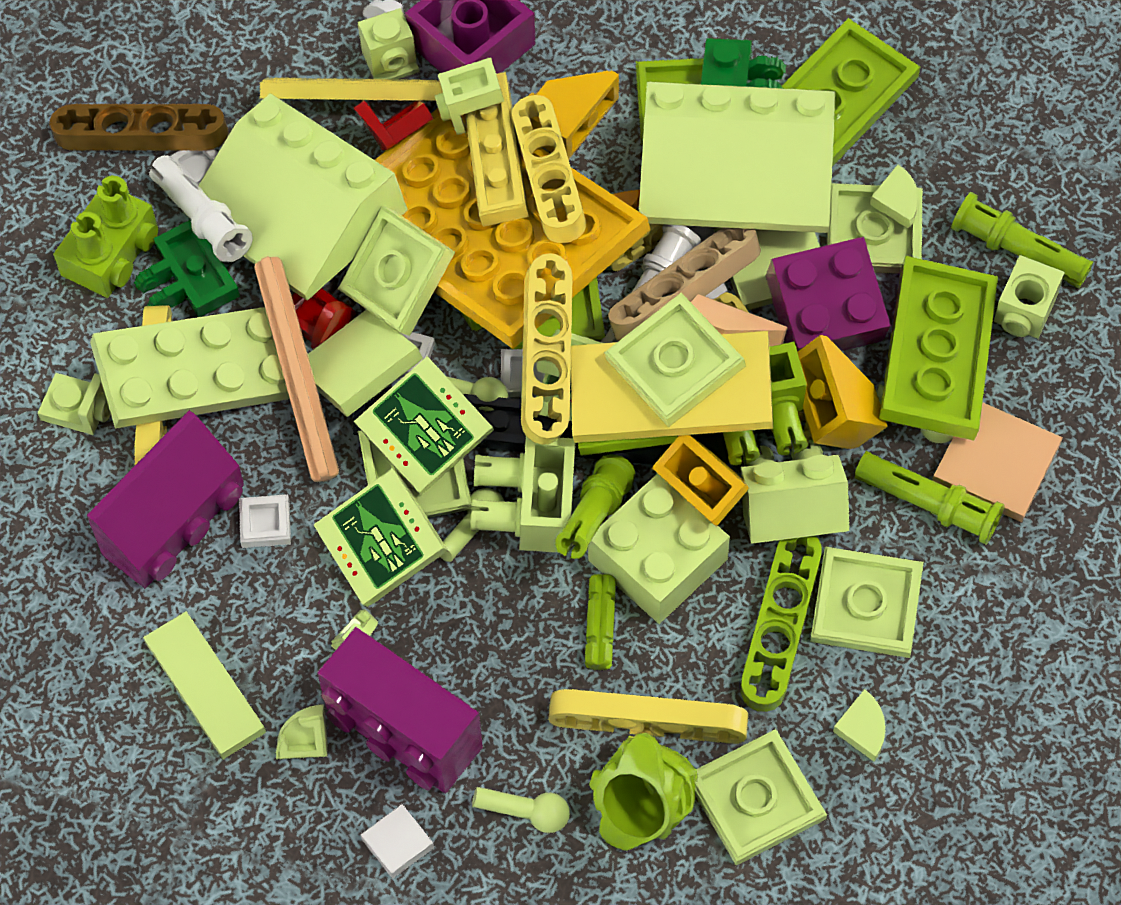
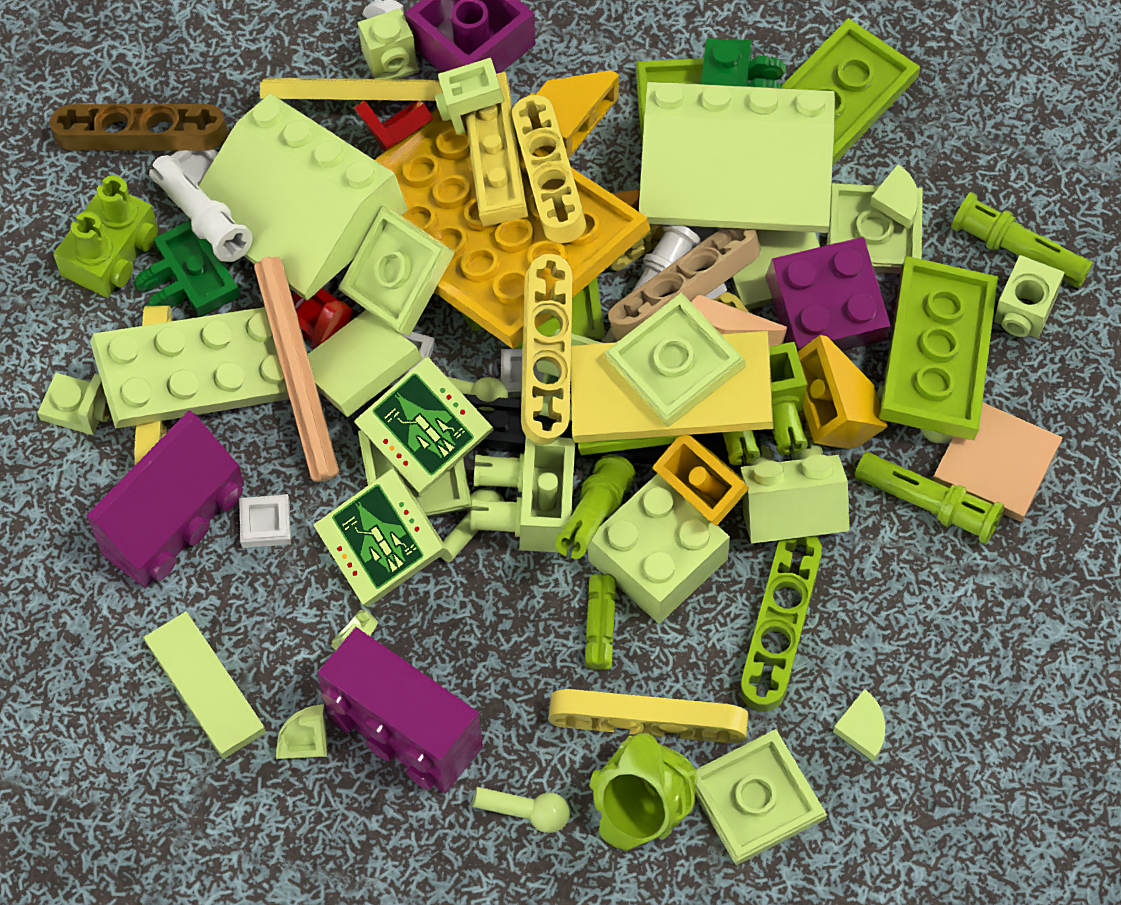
white tile [361,804,434,879] -> none
yellowish green tile [810,547,924,658] -> none

